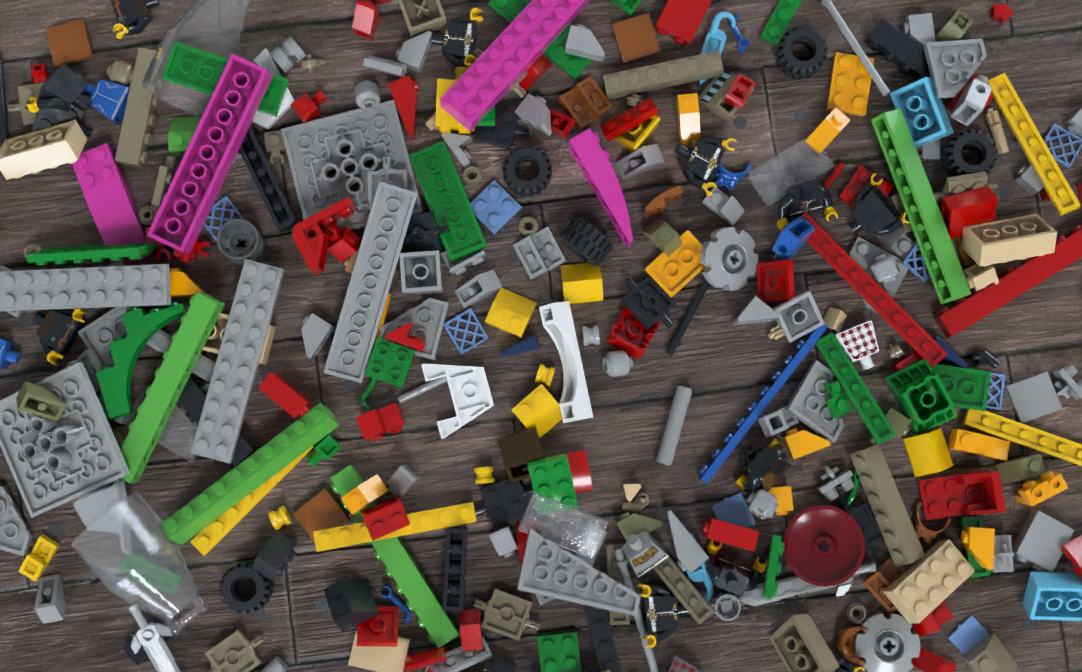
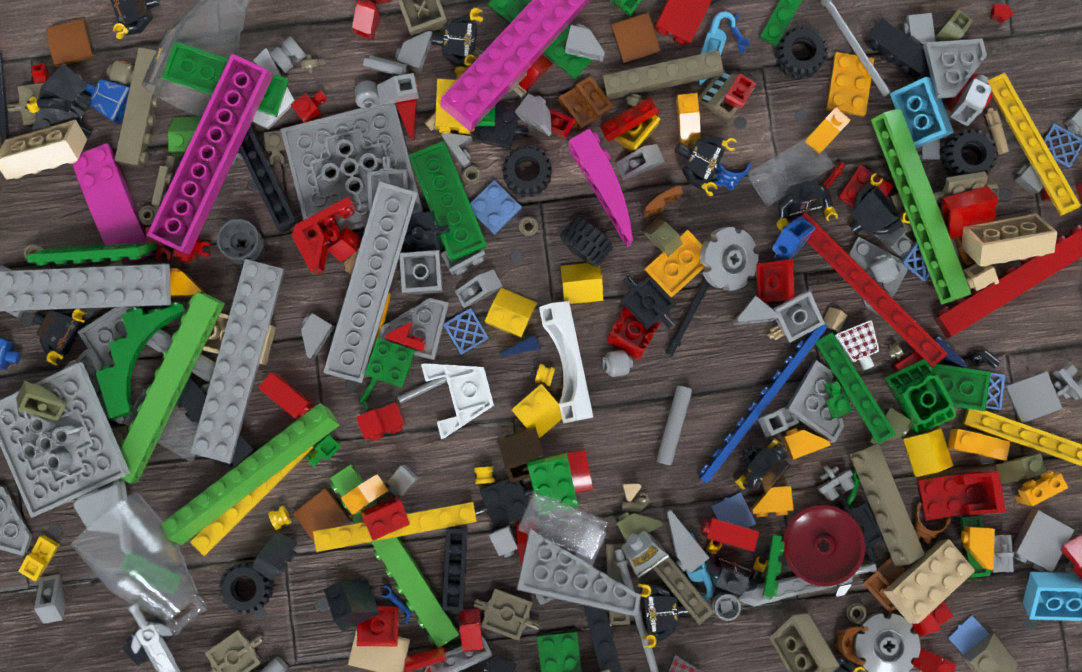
medium blue window [204,196,245,241] -> none
light grey slope [513,226,568,280] -> none
light grey wheel [582,325,600,346] -> none
light grey slope [702,188,745,227] -> none
light grey head [747,489,779,519] -> none
none -> light grey slope [377,73,419,105]

